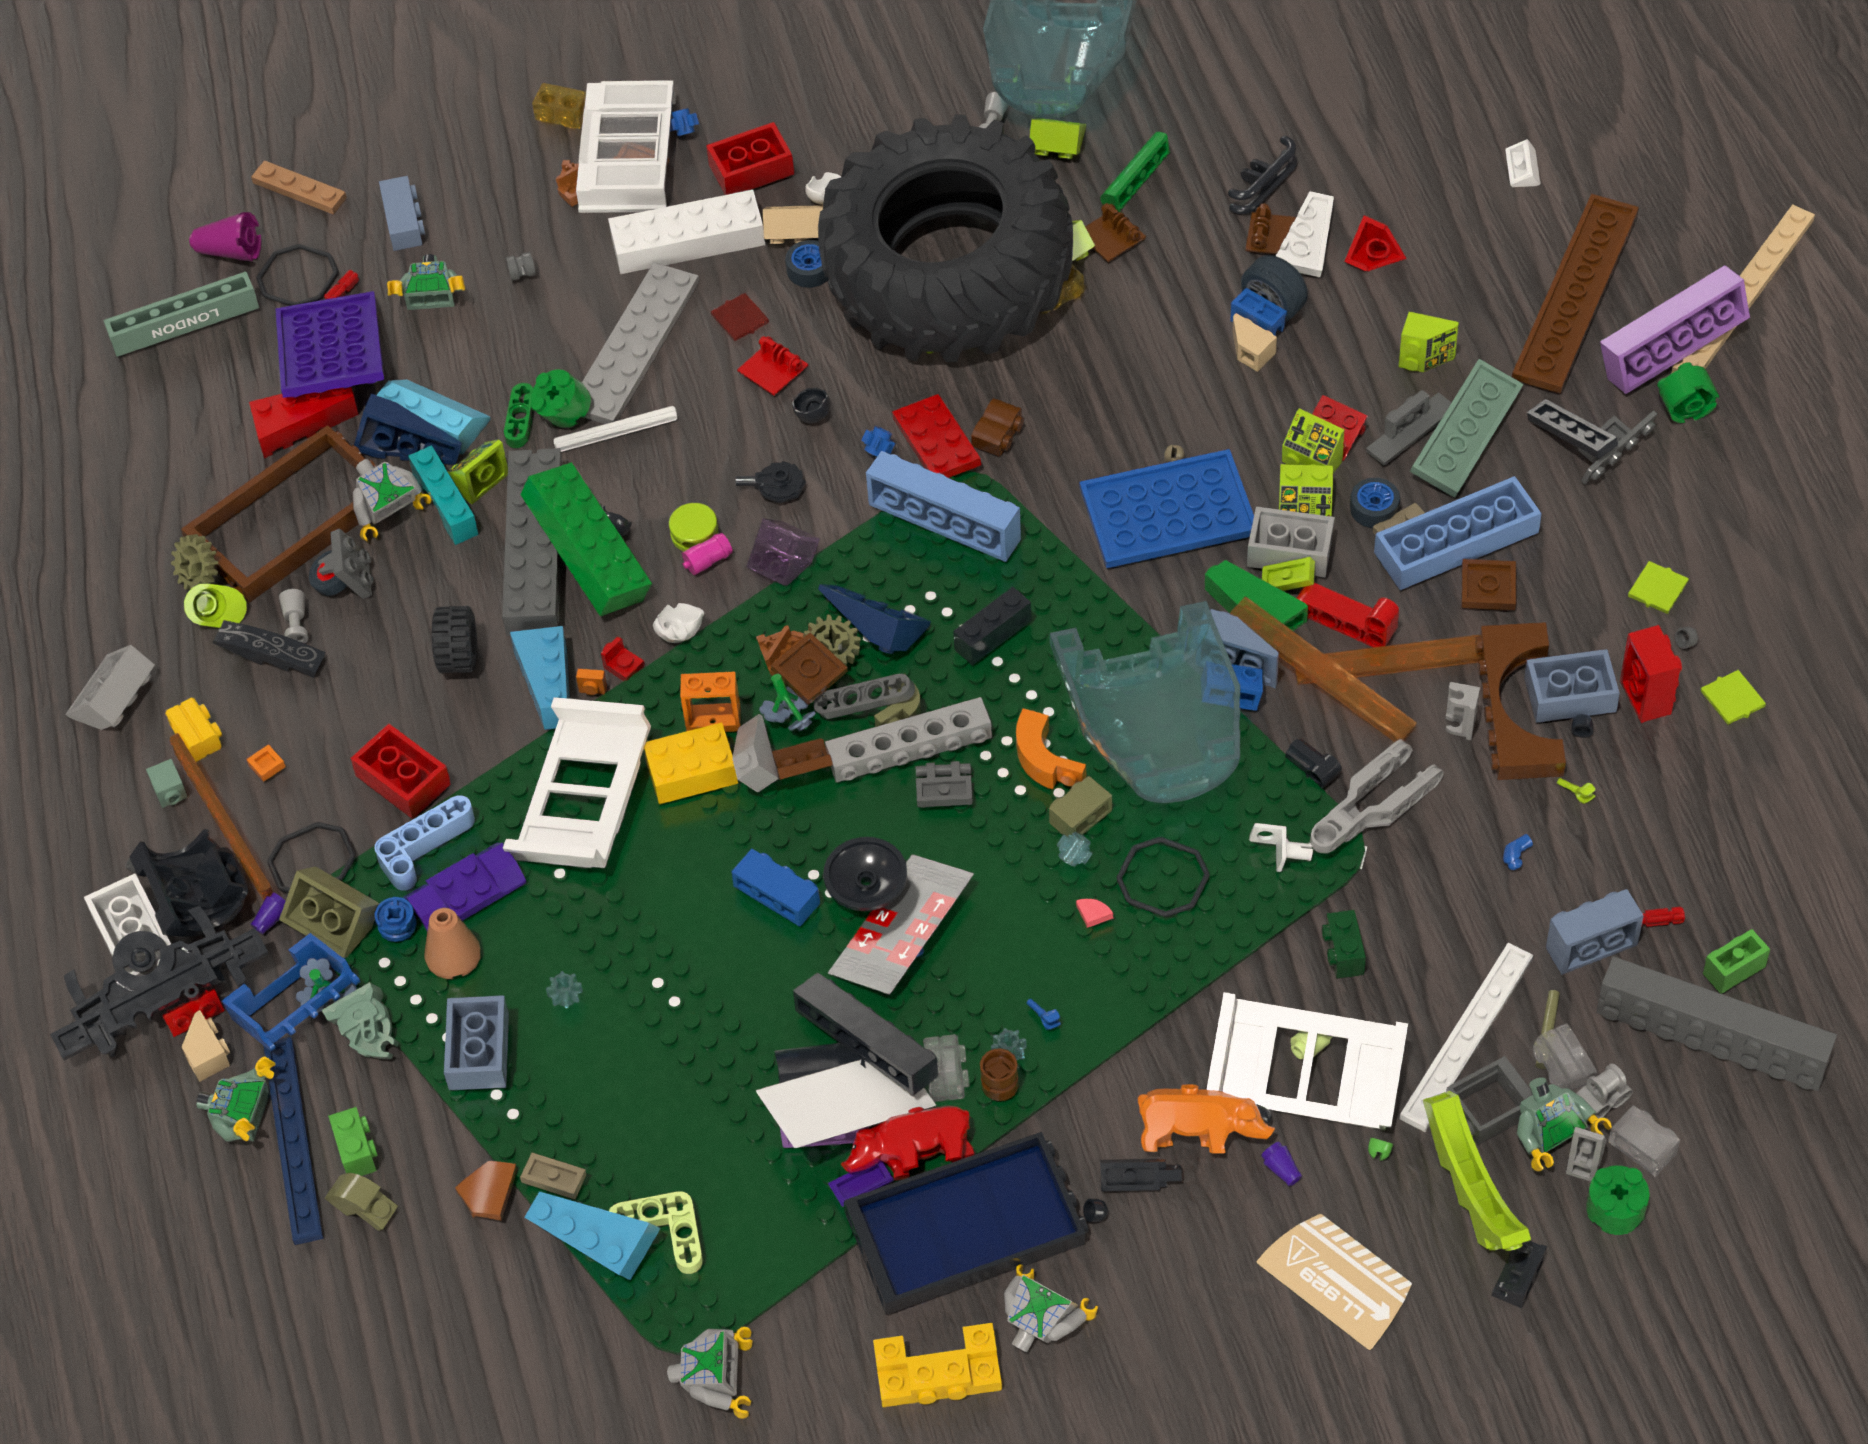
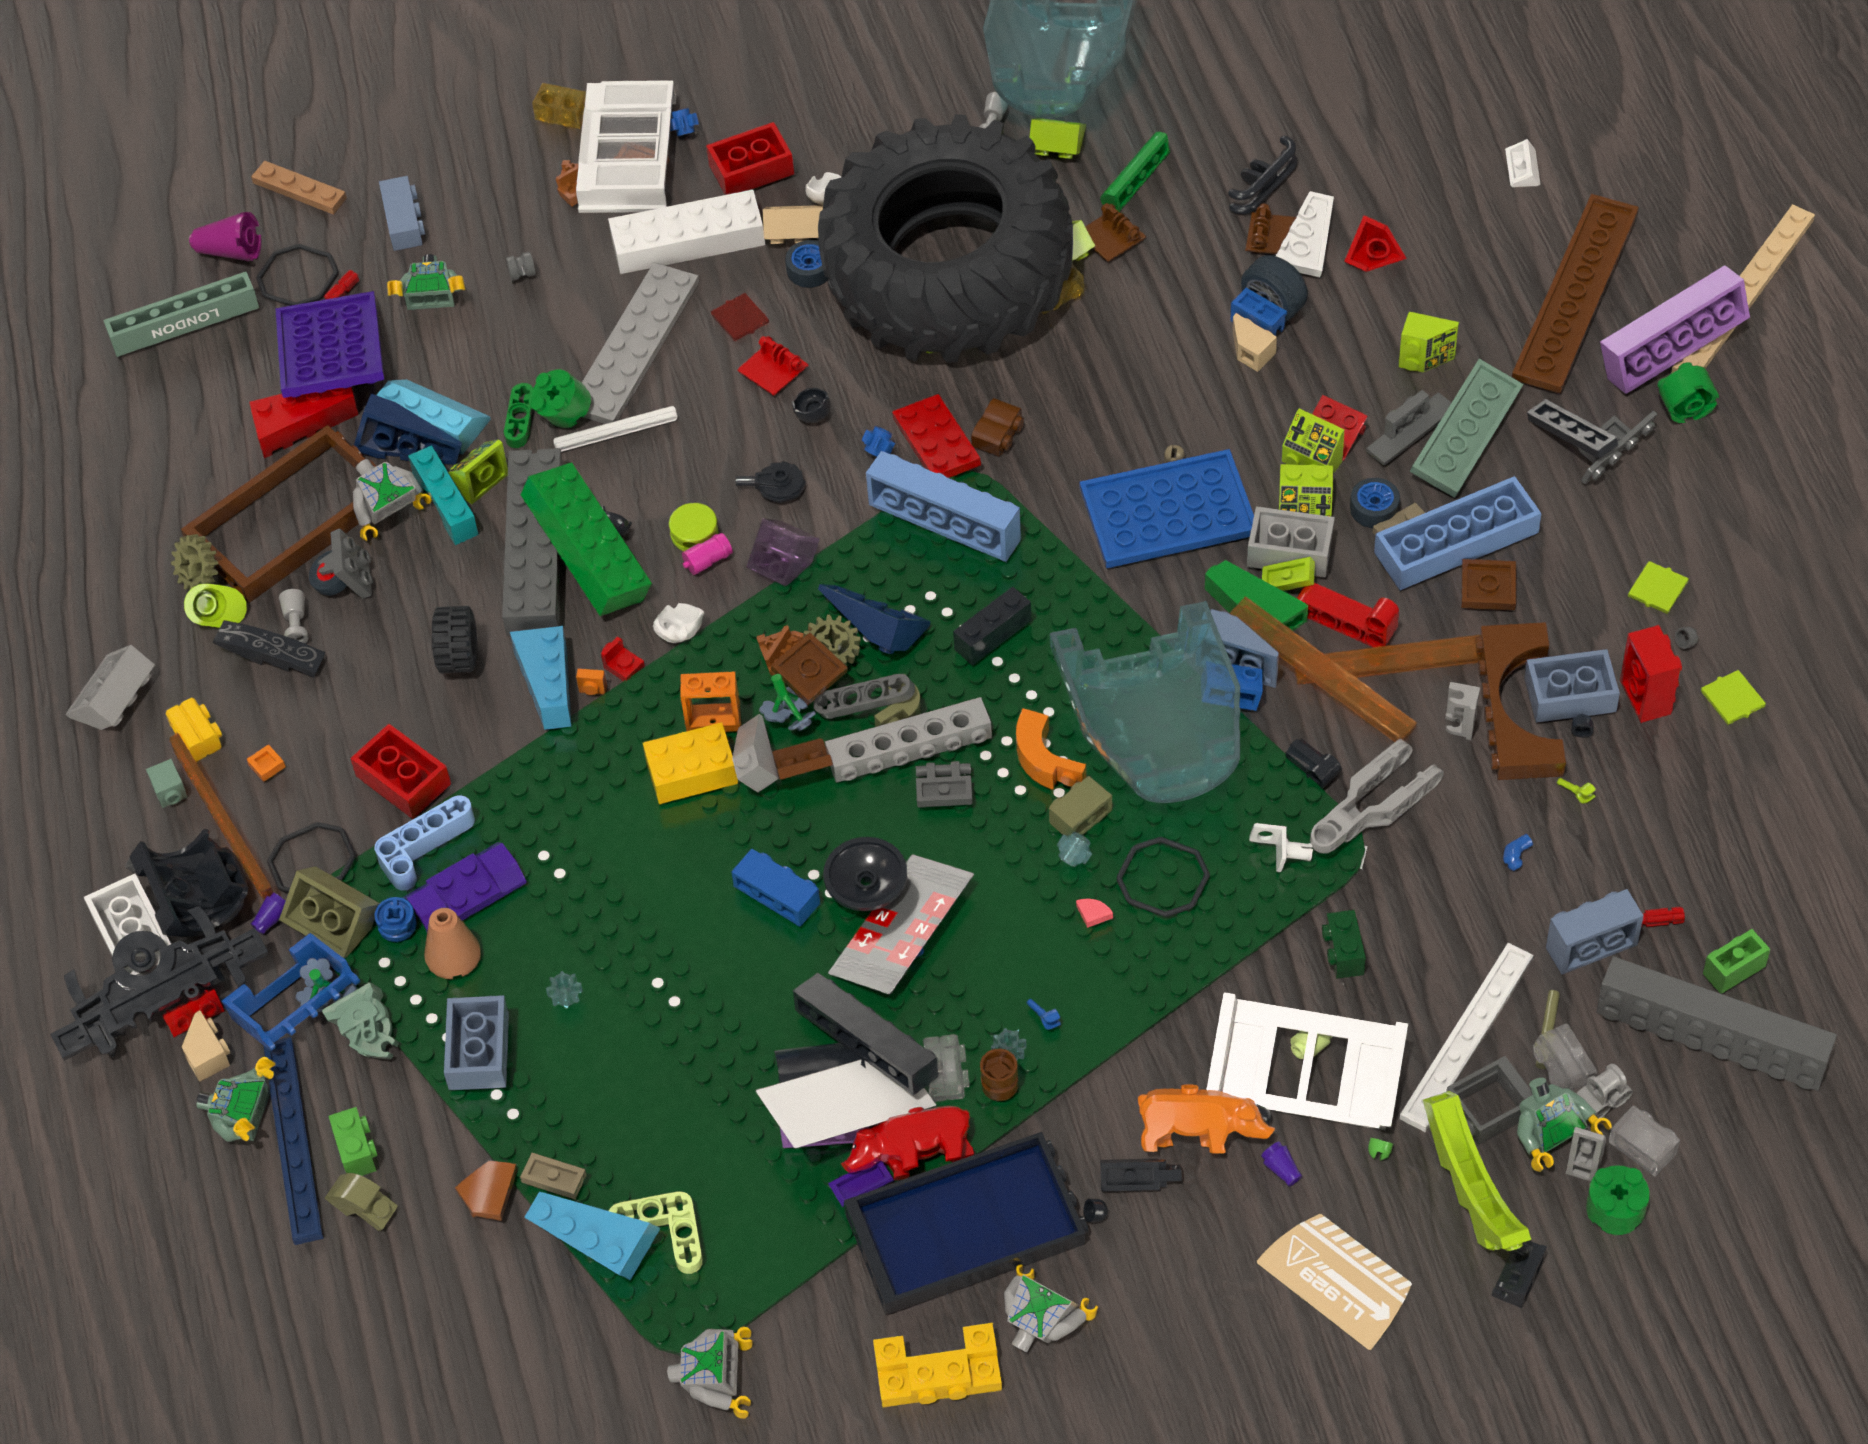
white piece [503,698,651,868] -> none

